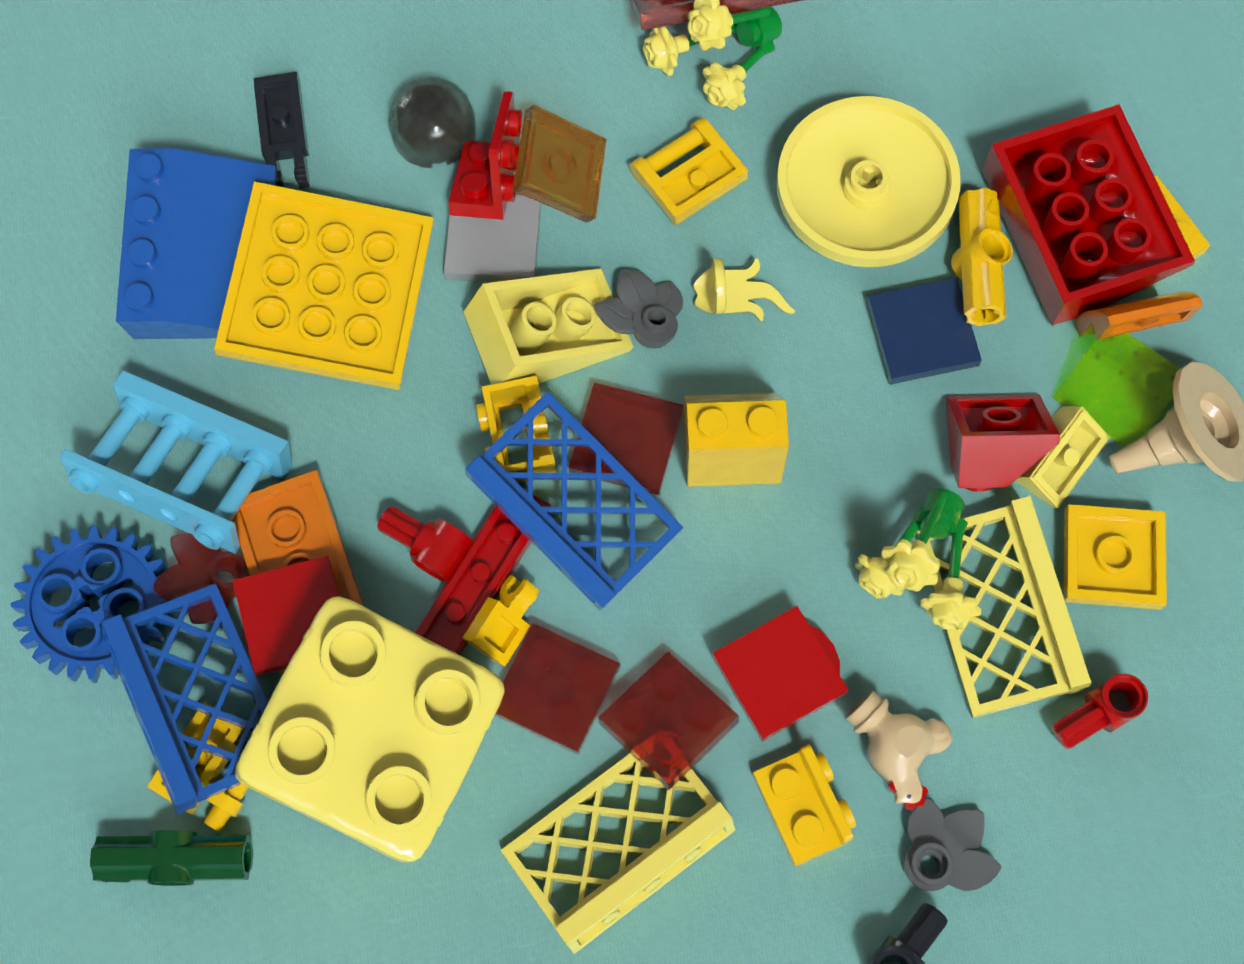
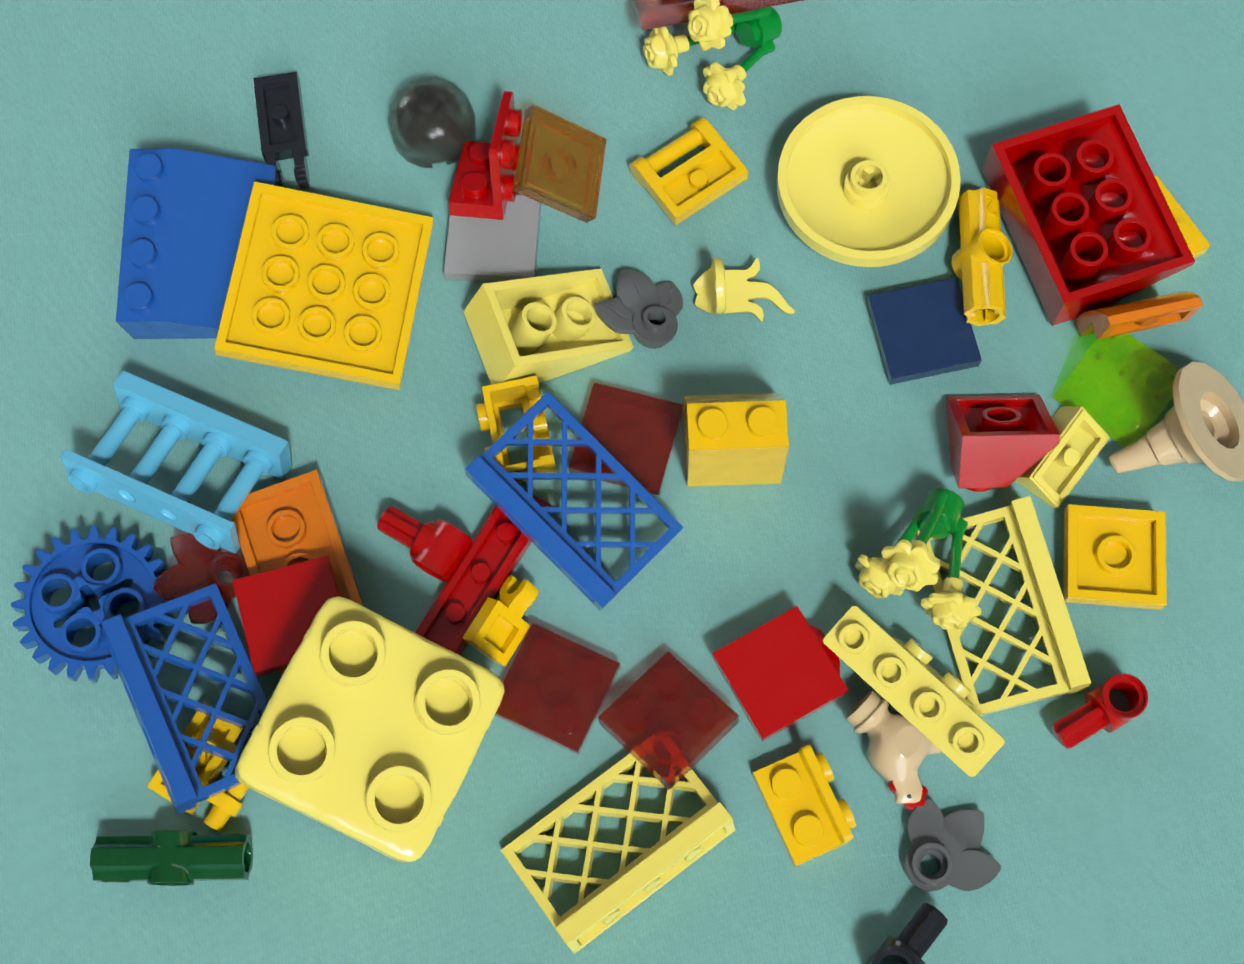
none -> light yellow bracket [823,606,1005,777]

